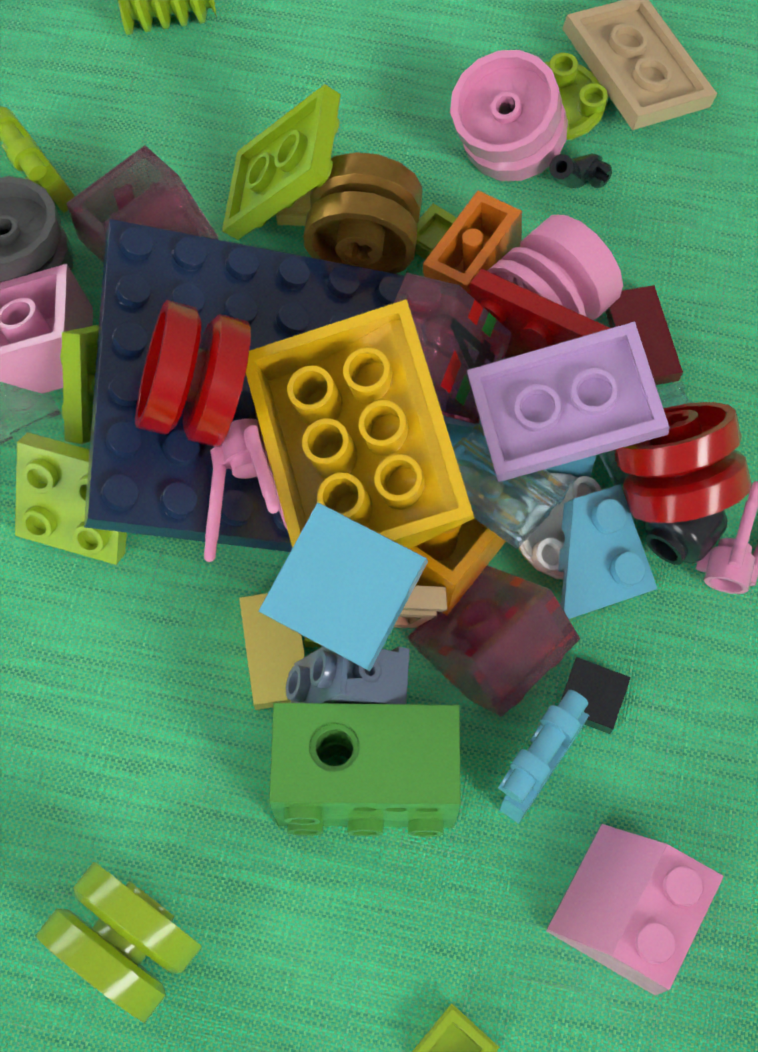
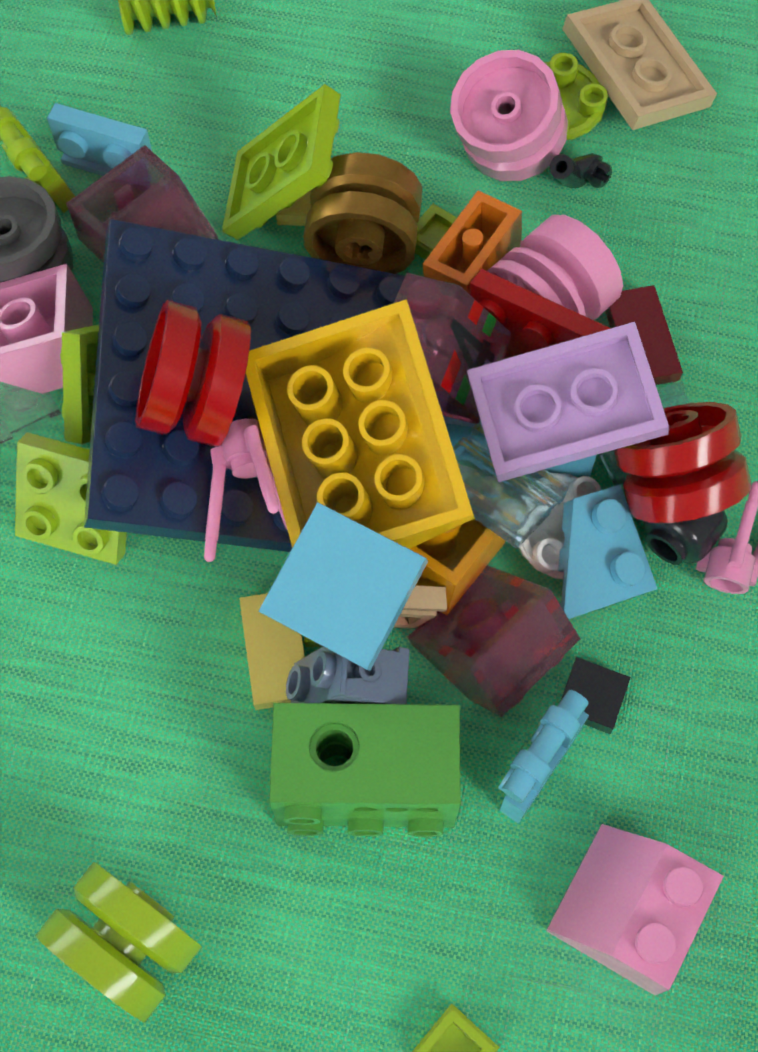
none -> medium azure plate [47,103,158,190]

